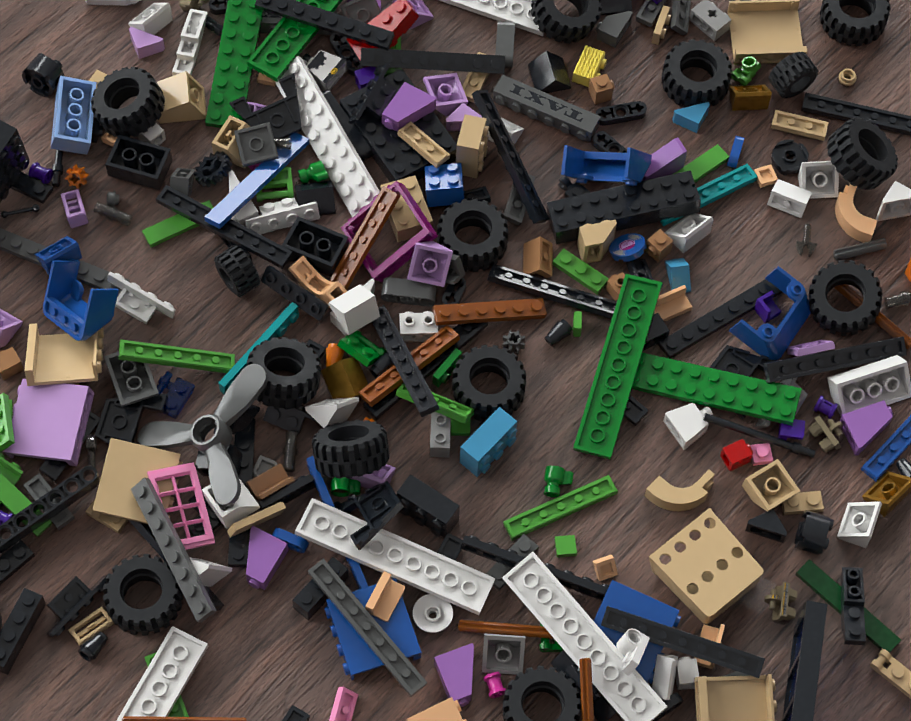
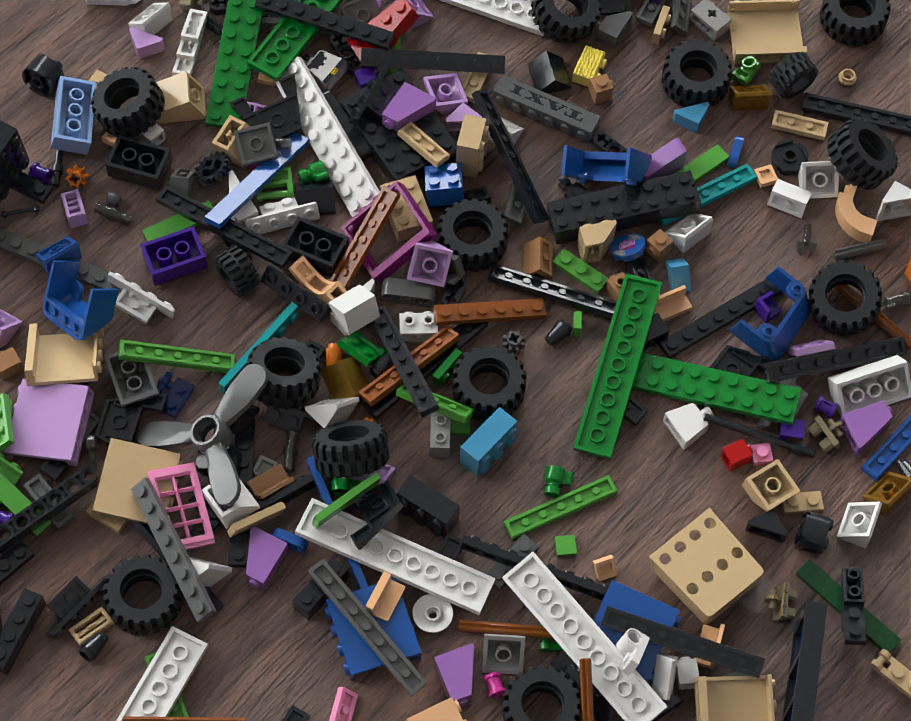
black plate [91,117,103,143] -> none
dark grey beam [495,21,515,68] -> none
black beam [596,101,647,126] -> none
tan arch [645,470,715,511] -> none
none -> dark purple brick [140,226,208,286]
none -> bright green tile [312,472,381,529]

